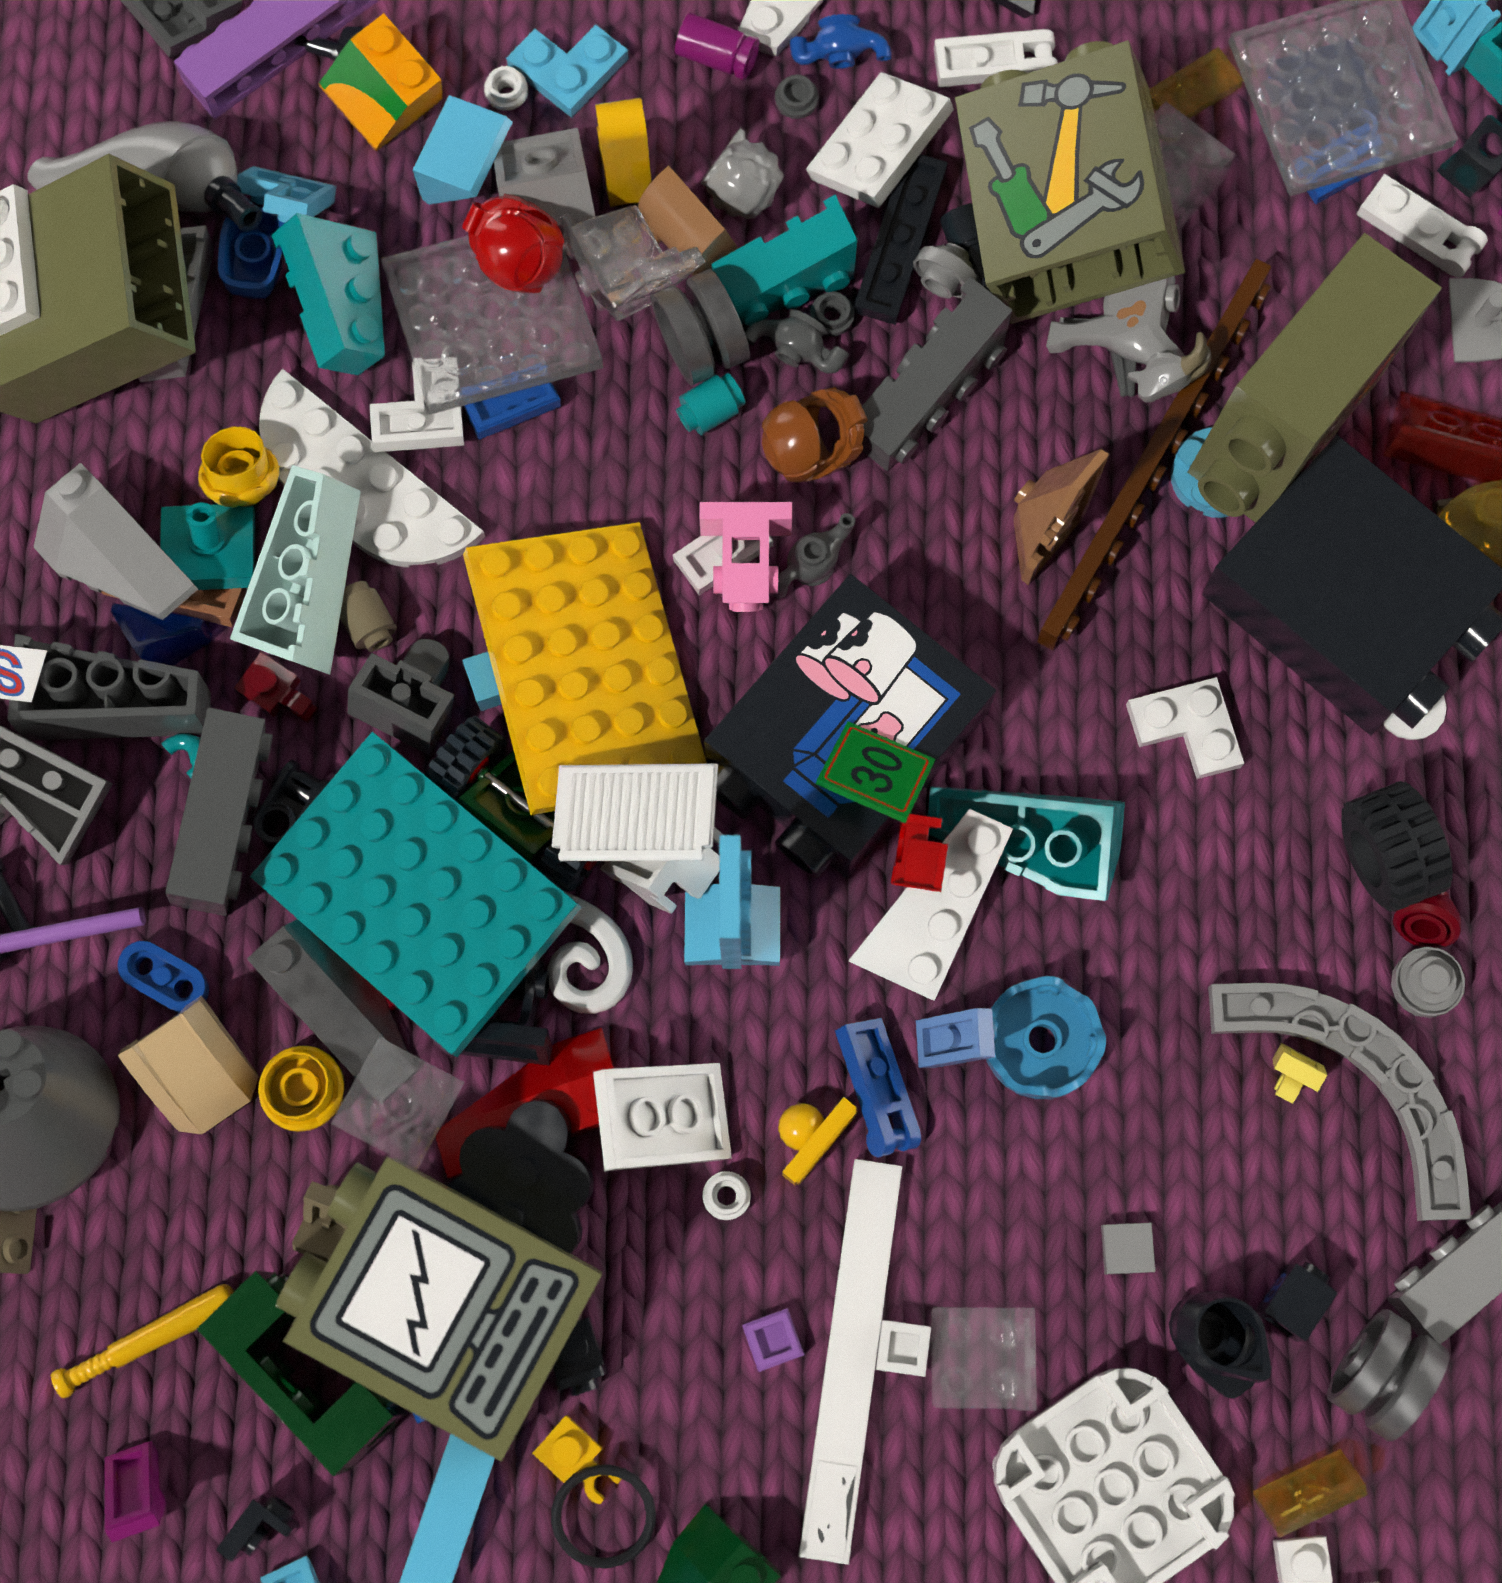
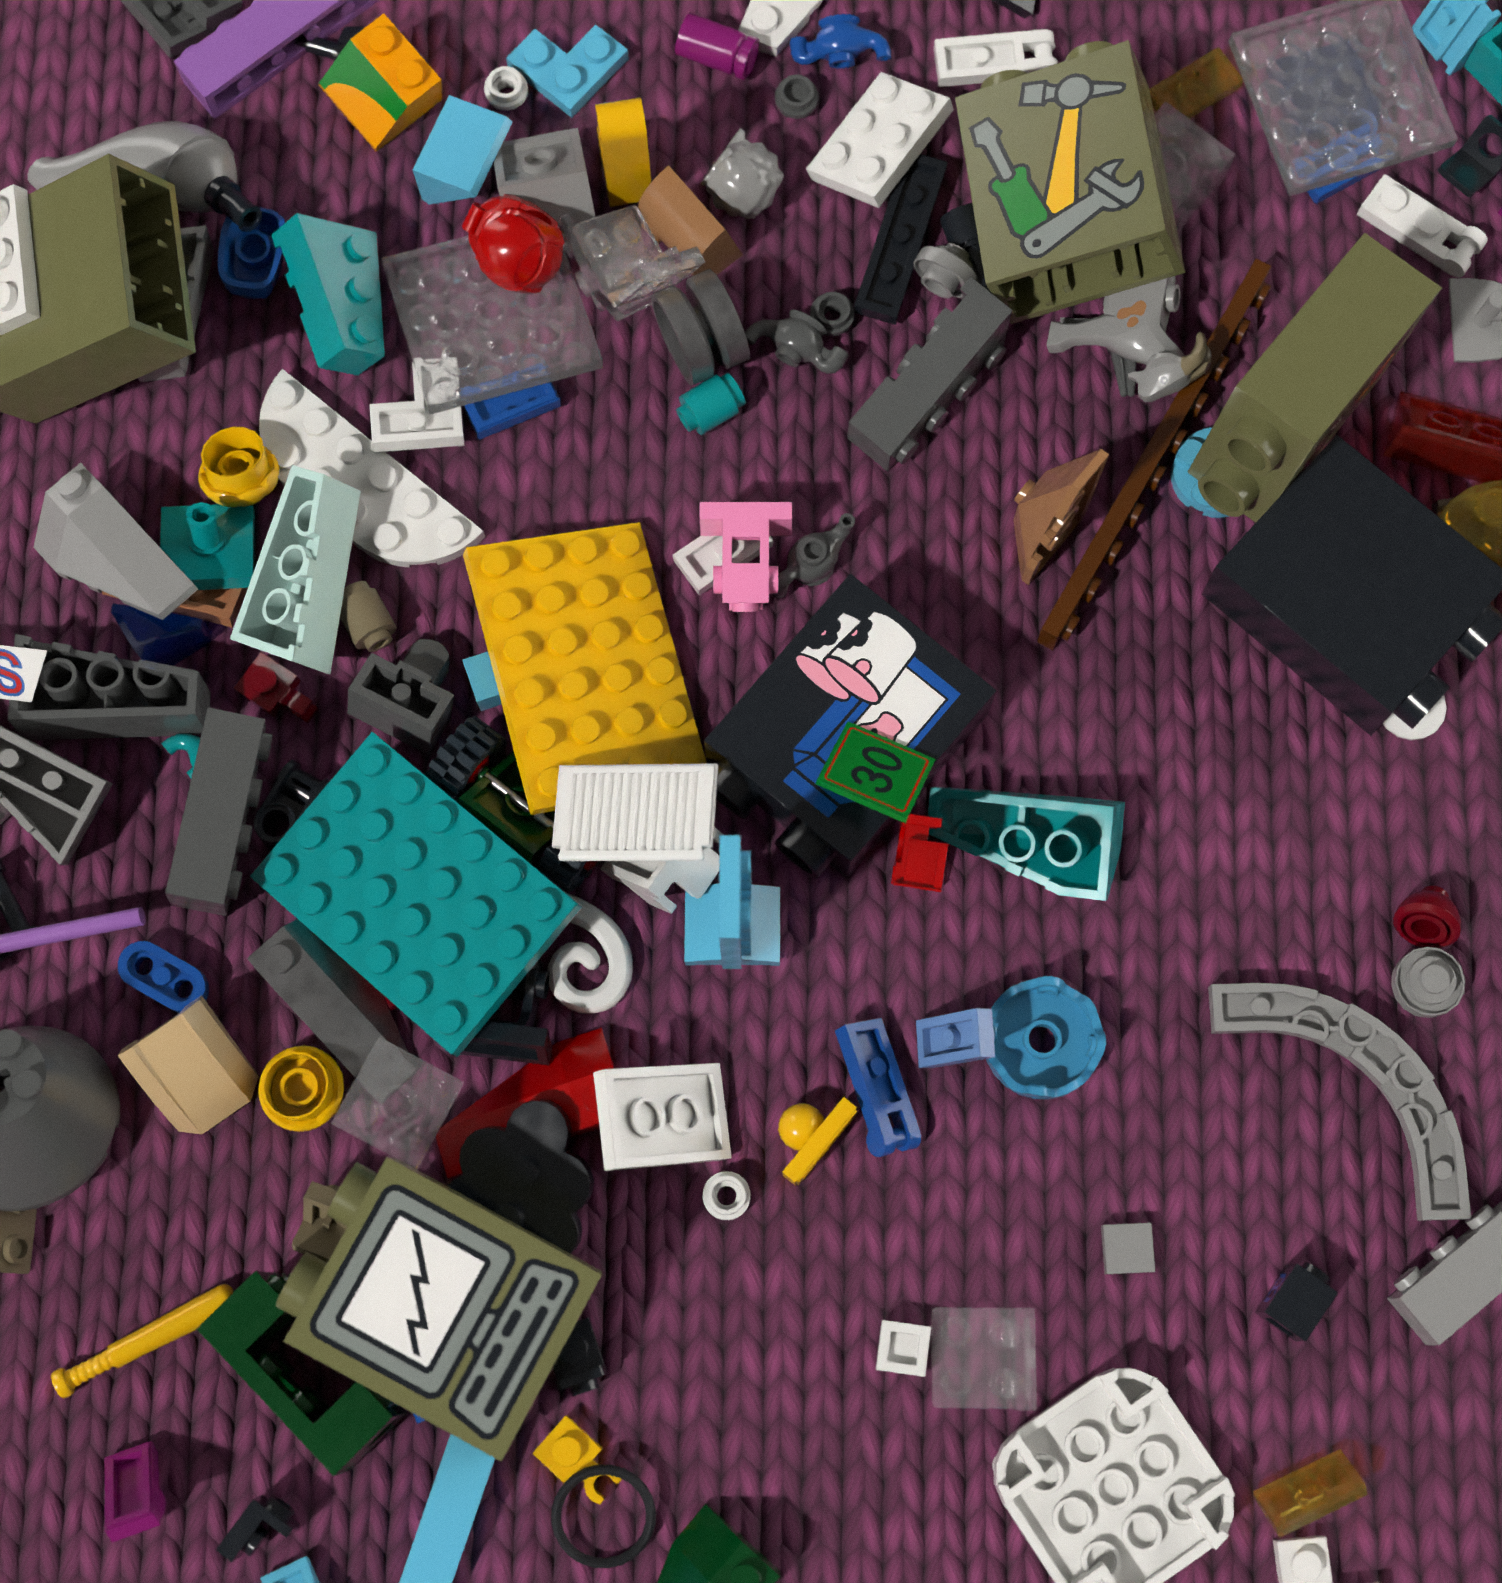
medium azure plate [237,166,336,223] -> none
teal wedge [711,194,857,325] -> none
medium lavender tile [742,1308,804,1372] -> none
dark orange helmet [762,387,868,482] -> none
white tile [799,1159,902,1564] -> none
white wing [848,809,1013,1001] -> none
white plate [1126,677,1244,779] -> none
black helmet [1169,1291,1272,1399] -> none
light yellow tile [1272,1043,1327,1104] -> none
flat silver wheel [1327,1309,1450,1442] -> none
black tyre [1341,781,1453,912] -> none

